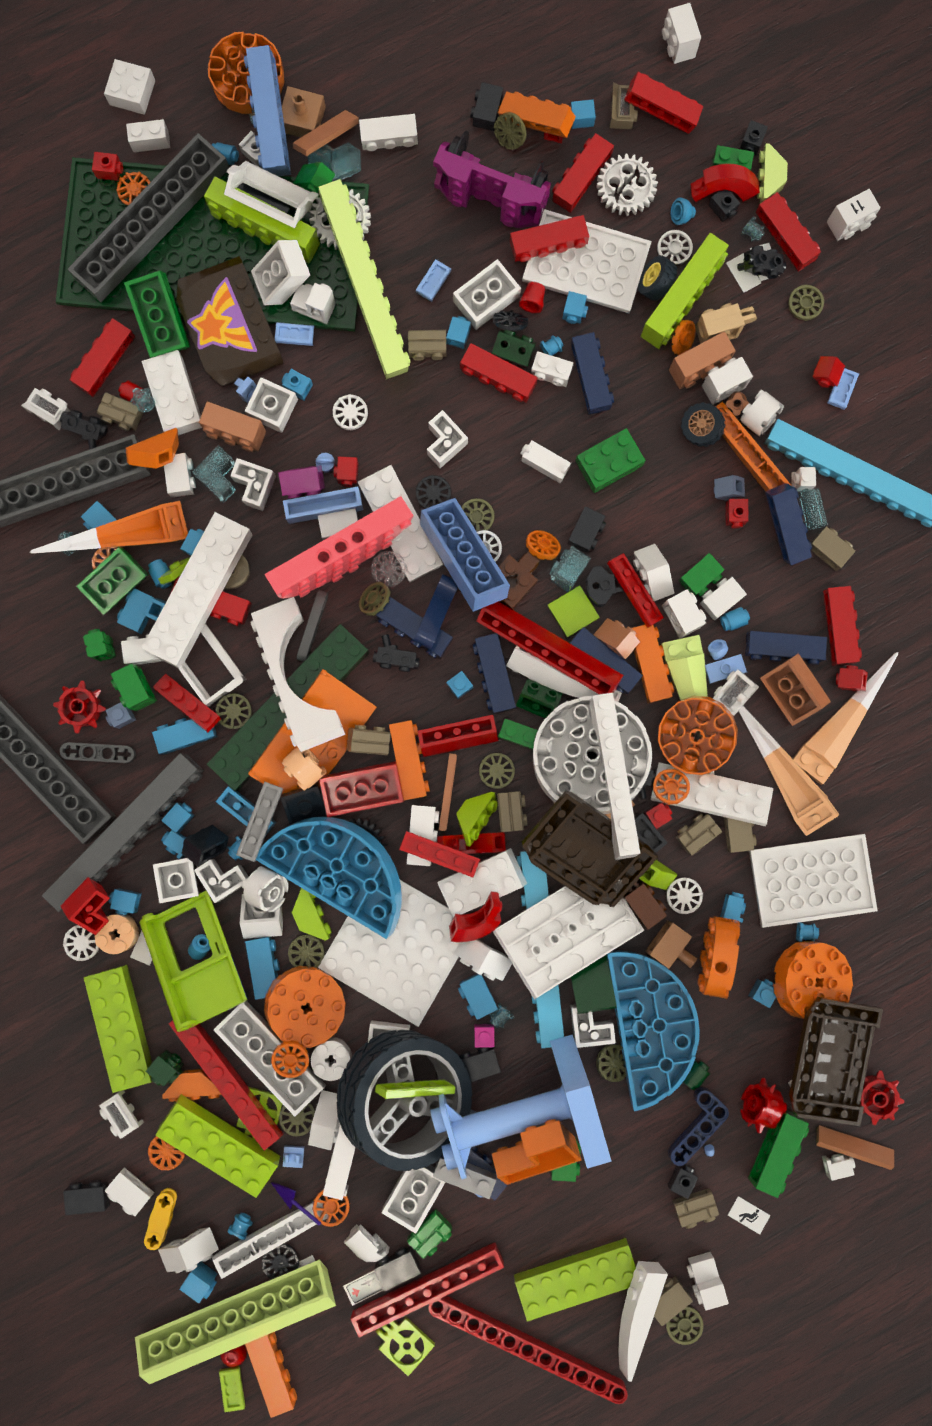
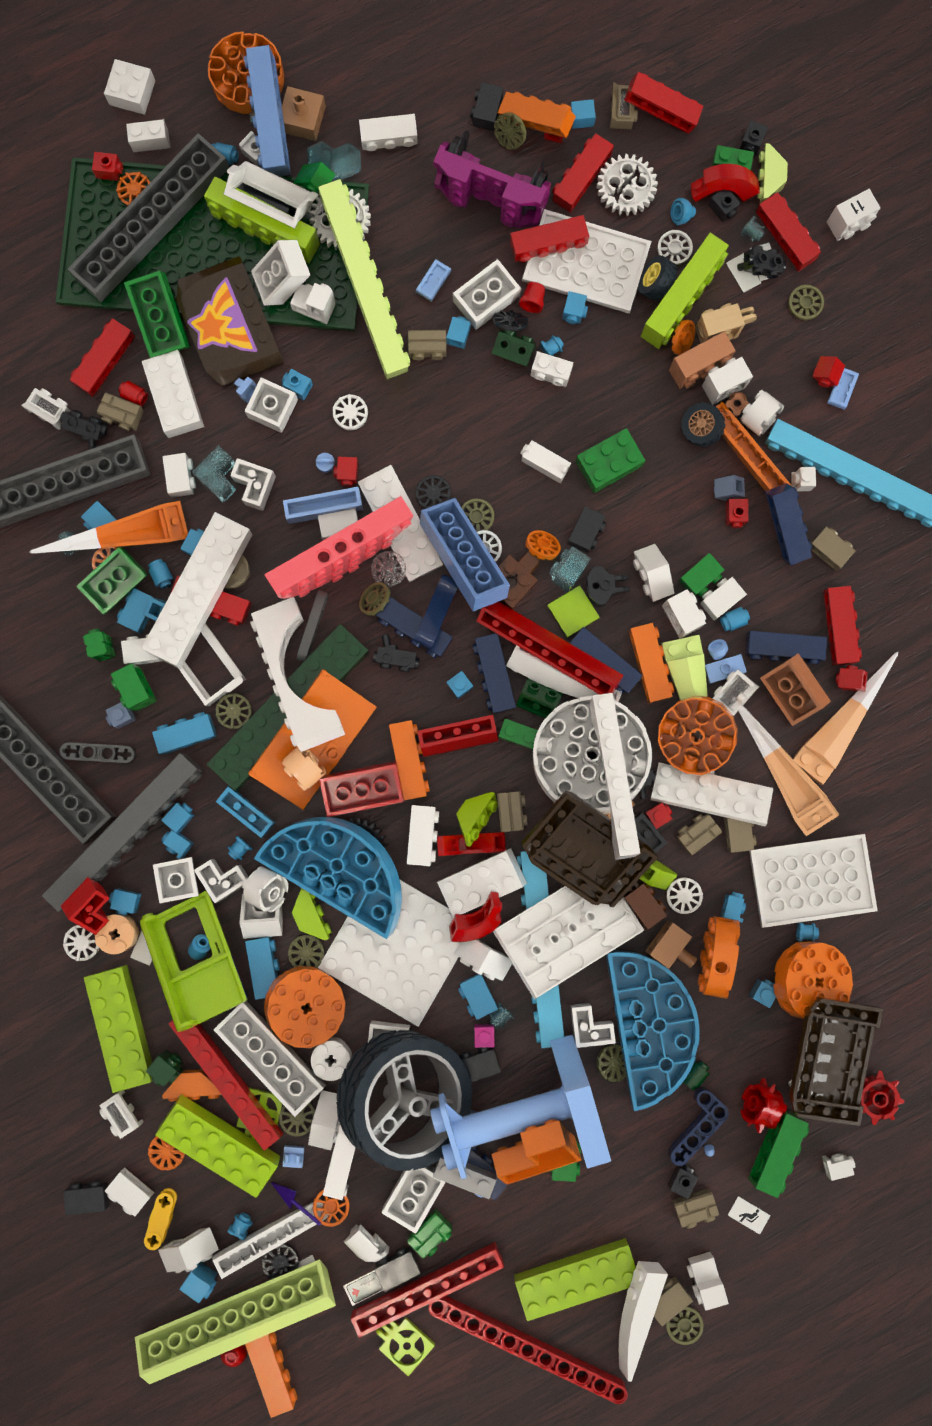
red brick [53,681,106,734] -> none
orange slope [126,428,179,469] -> none
clear light blue brick [131,388,155,412] -> none
red plate [153,674,221,733] -> none
lime plate [158,557,190,584] -> none
black brick [181,824,229,866] -> none
nougat brick [199,402,266,452] -> none
lime plate [219,1366,245,1412] -> none
light grey tile [236,781,284,862] -> none
orange wheel [271,1041,309,1078] -> none
light blue plate [275,322,314,346] -> none
magenta brick [278,465,325,499] -> none
black plate [280,784,327,825] -> none
nougat tile [293,110,359,156] -> none
dark tan brick [346,725,390,755] -> none
lime tile [375,1080,455,1099] -> none
red plate [399,831,480,878] -> none
white brick [427,410,468,468] -> none
nougat tile [439,753,457,831] -> none
red brick [460,343,538,403] -> none
olive wheel [479,753,515,789] -> none
dark blue brick [571,332,614,415] -> none
dark green tile [571,955,617,1014] -> none
nougat brick [594,618,640,659] -> none
red tile [607,553,664,628] -> none
orange wheel [653,769,690,805] -> none
white brick [662,3,701,64] -> none
clear light blue panel [799,488,828,530] -> none
nougat tile [816,1125,894,1170] -> none

